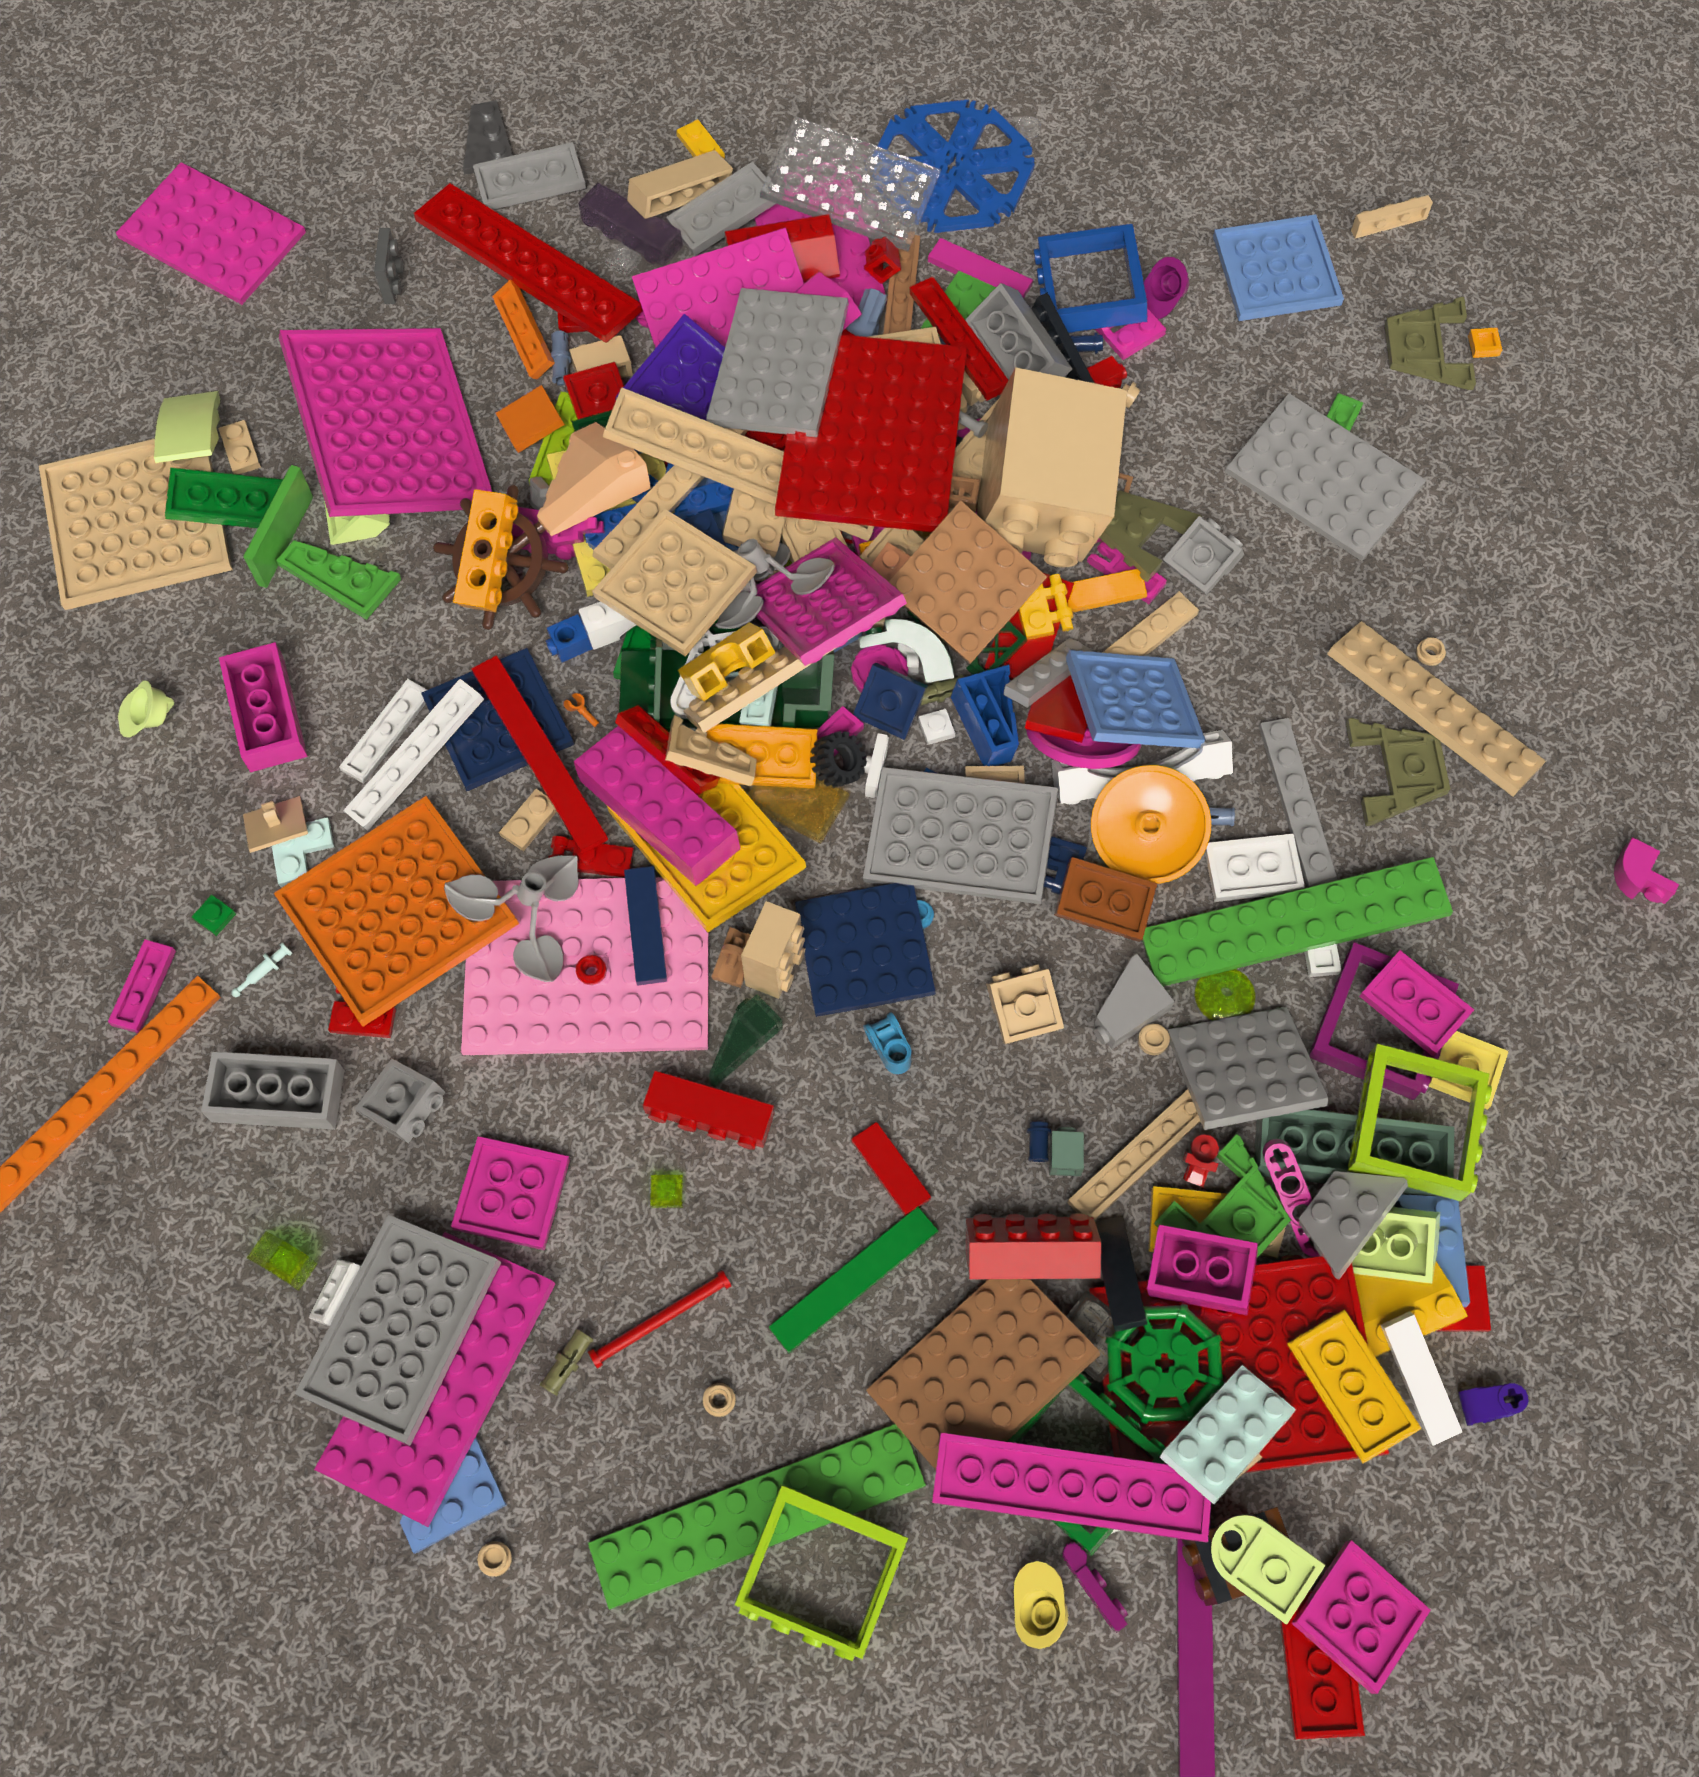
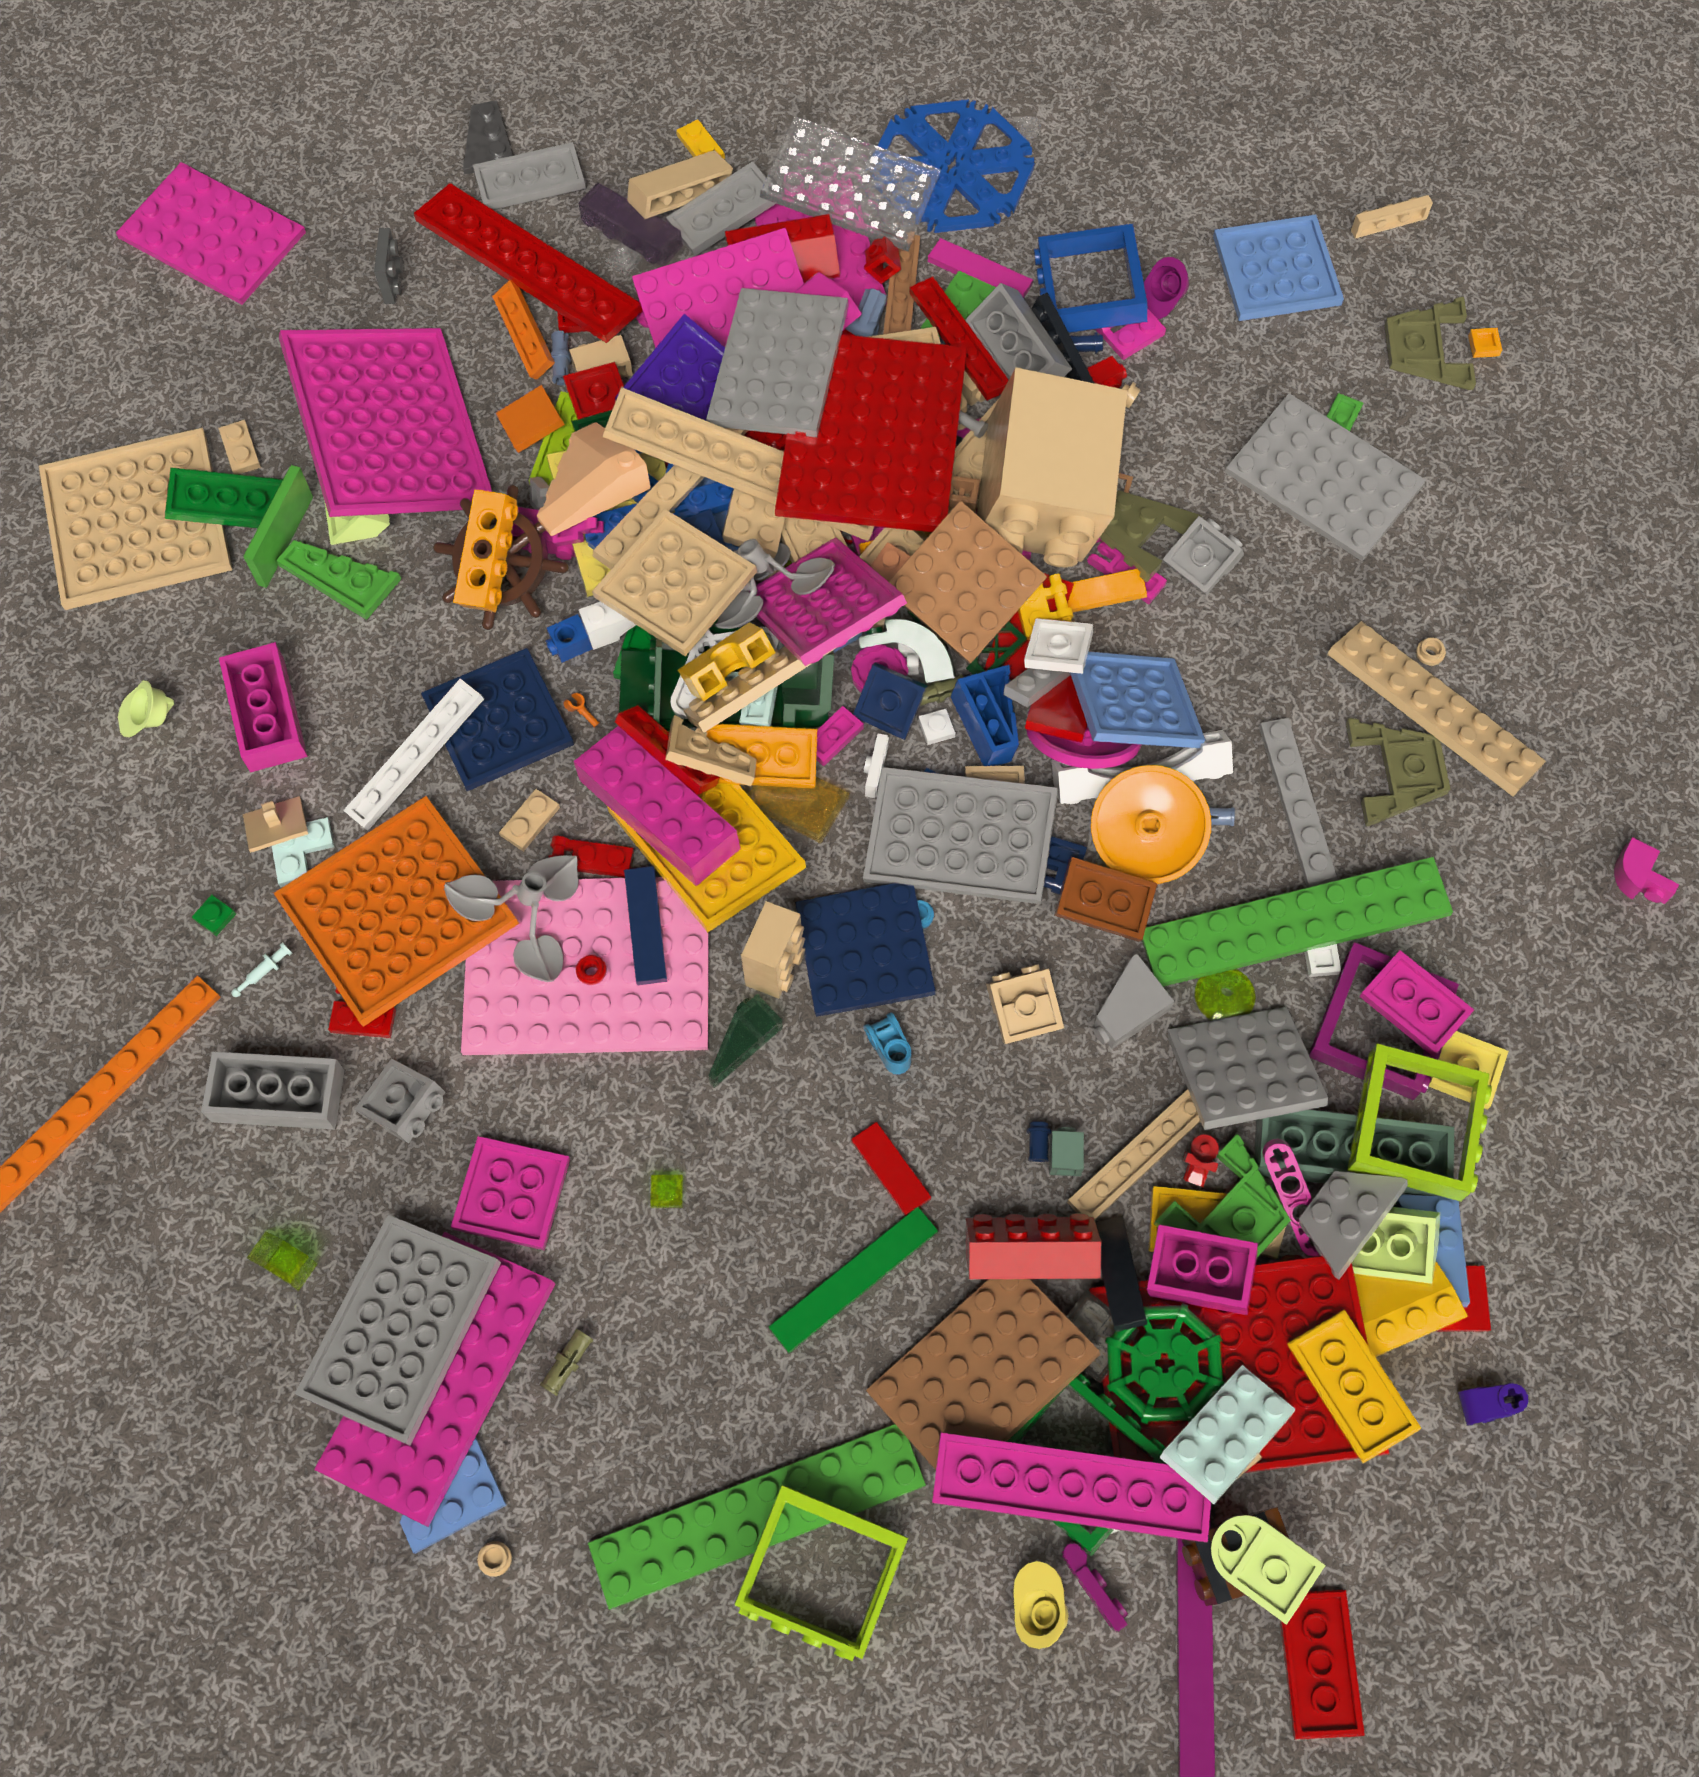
dark pink plate [108,939,176,1033] -> none
yellowish green slope [154,391,220,463] -> none
white plate [309,1259,361,1326] -> none
white tile [339,679,427,784] -> none
red tile [471,655,608,854] -> none
red bar [588,1270,731,1369] -> none
red brick [643,1071,775,1150] -> none
tan plate [703,1383,736,1417] -> none
medium nougat hips [712,927,751,988] -> none
black tyre [810,731,867,788] -> none
tan plate [1102,591,1199,656] -> none
tan tile [1138,1024,1170,1055] -> none
white plate [1205,834,1305,902] -> none
dark pink plate [1291,1540,1431,1694] -> none
white tile [1381,1312,1462,1446] -> none
none -> white plate [1024,618,1093,674]

